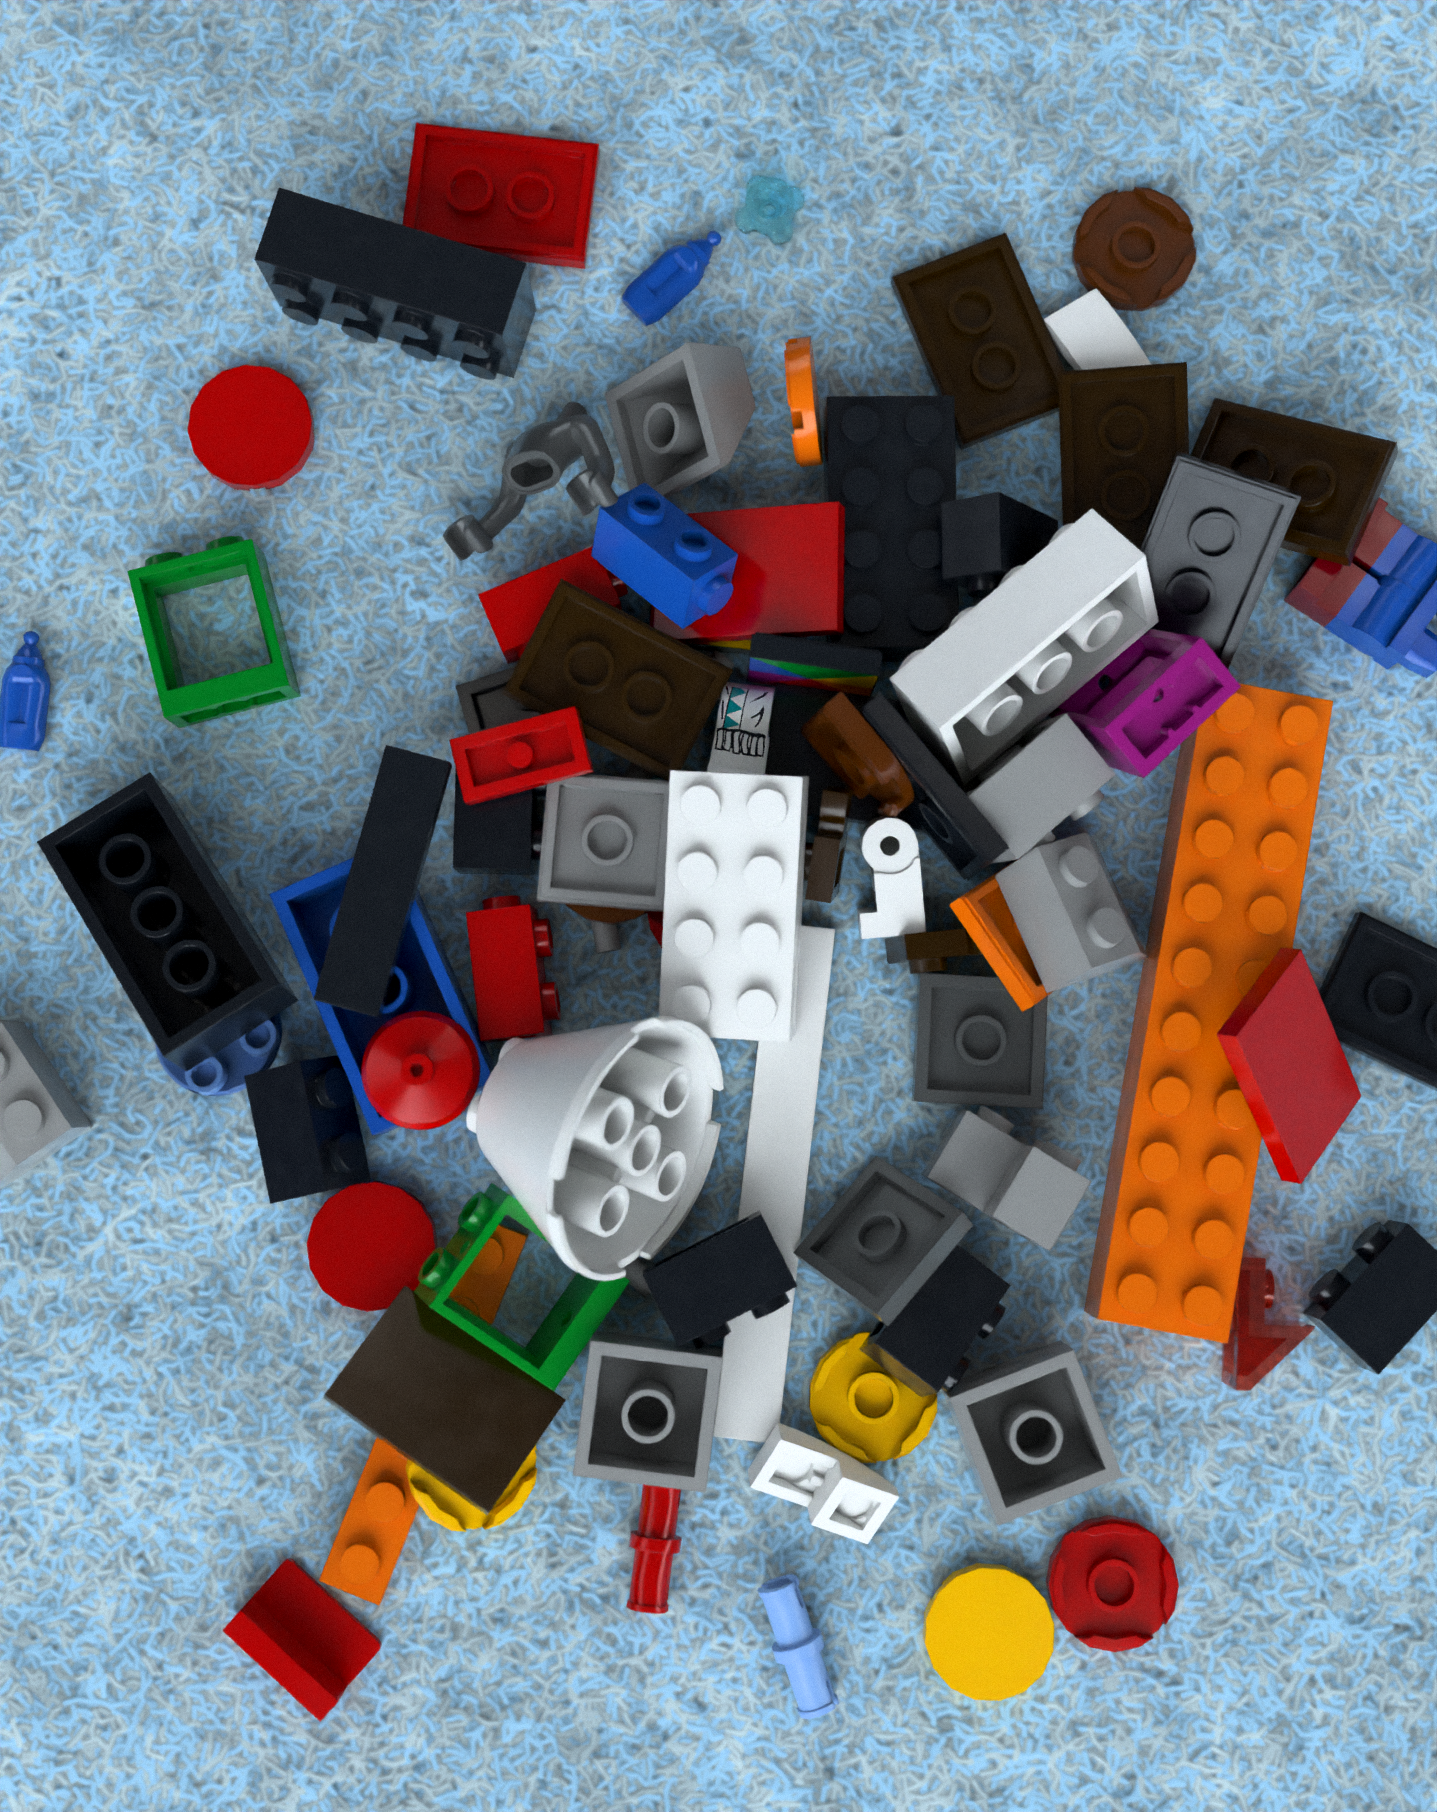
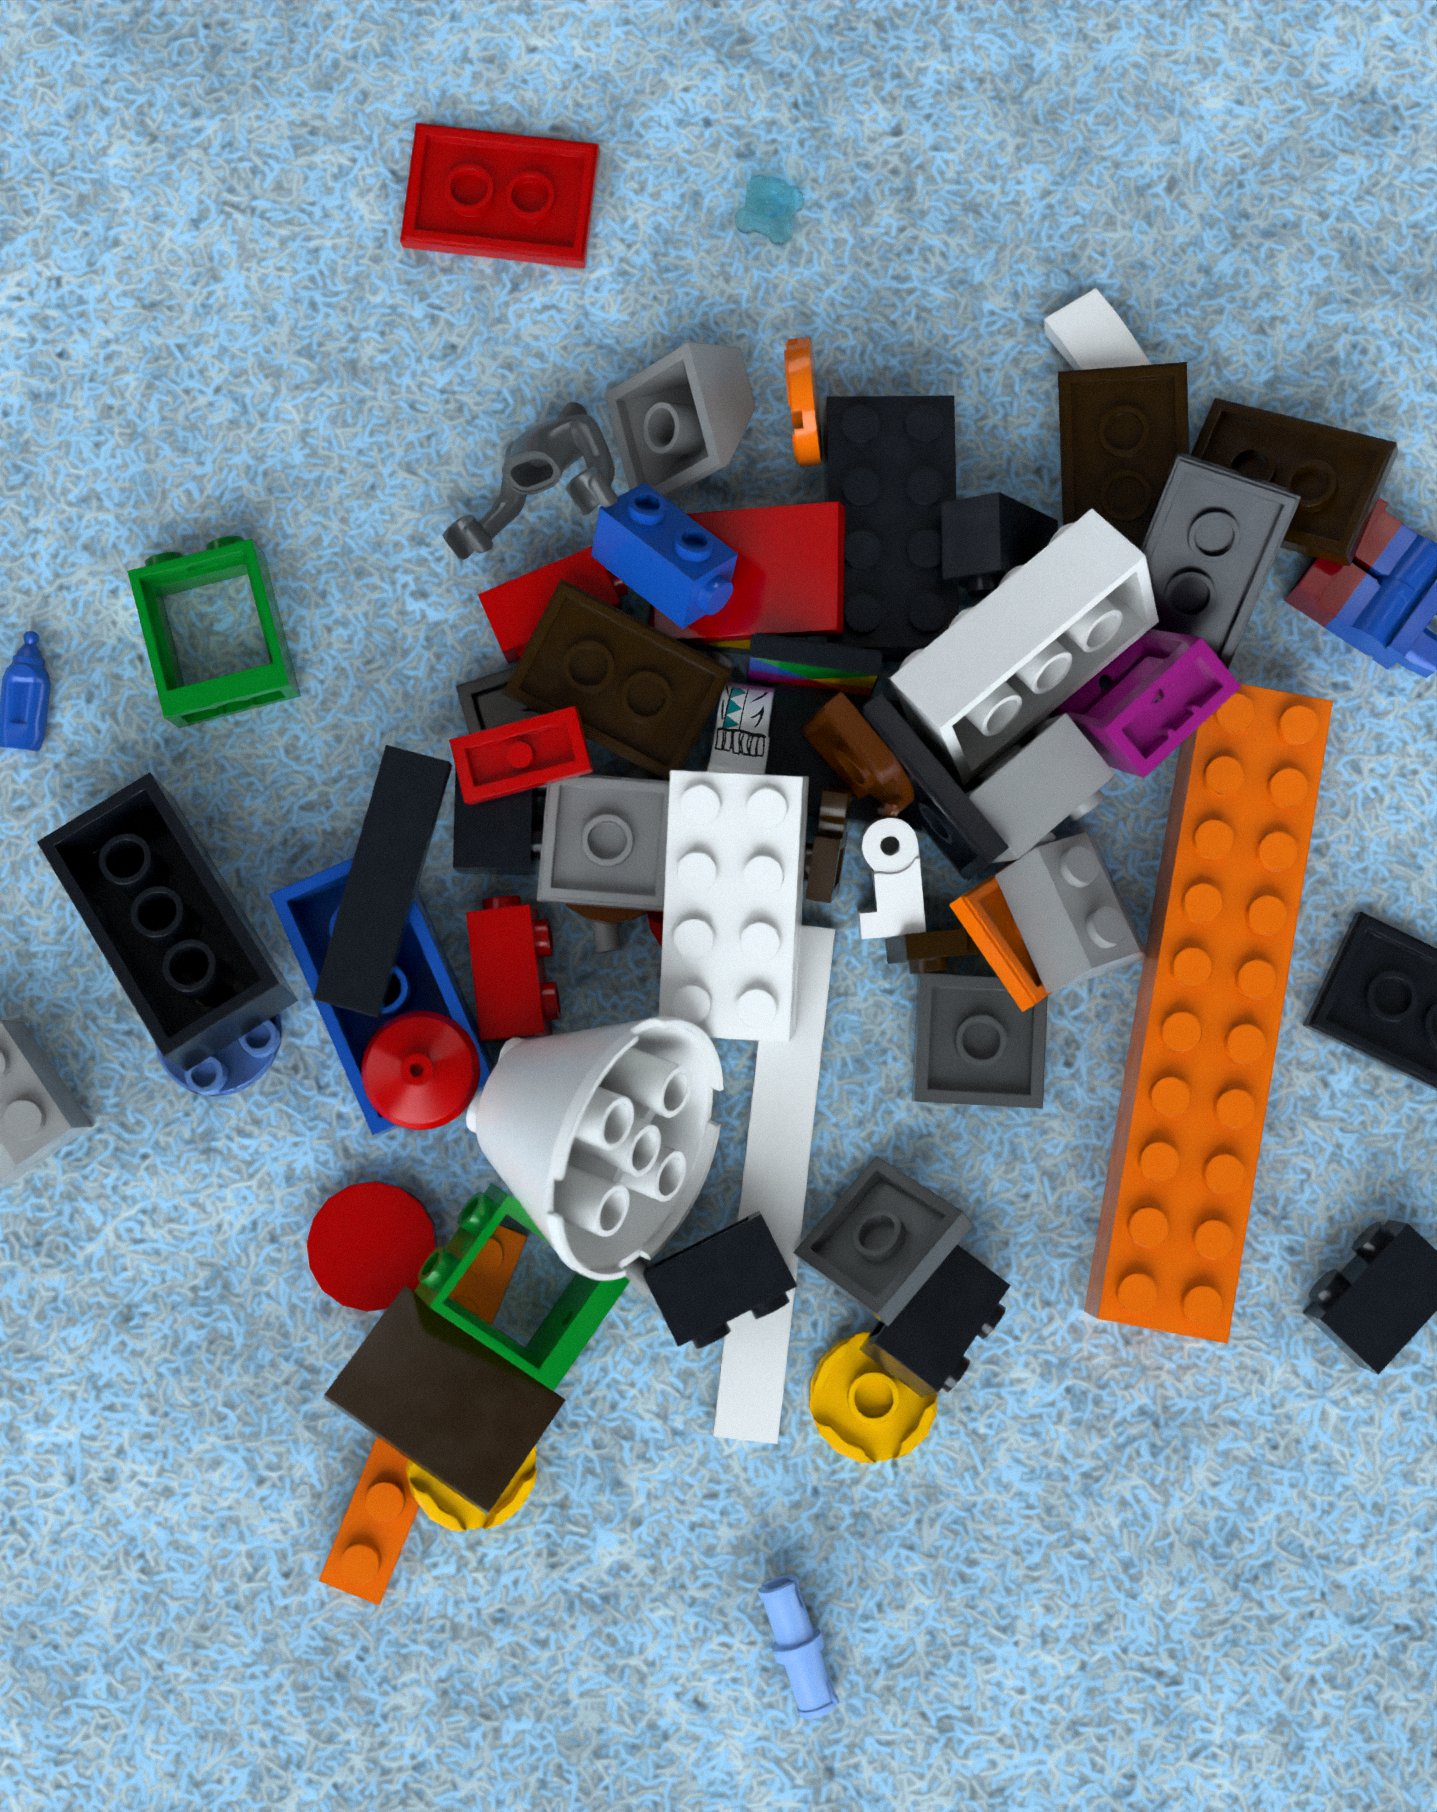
red tile [187,365,315,491] -> none
red panel [222,1558,382,1722] -> none
black piece [244,1055,371,1204] -> none
black brick [254,187,536,380] -> none
light grey brick [573,1331,723,1493] -> none
blue piece [621,230,722,327] -> none
red pin [626,1485,682,1614] -> none
white slope [747,1423,899,1544] -> none
dark brown tile [890,233,1065,450] -> none
light grey brick [921,1105,1092,1251] -> none
yellow tile [923,1563,1054,1701] -> none
light grey brick [941,1340,1123,1526] -> none
red tile [1046,1515,1179,1652] -> none
reddish brown tile [1072,187,1196,311] -> none
red tile [1217,948,1361,1184] -> none
clear red slope [1221,1253,1315,1391] -> none

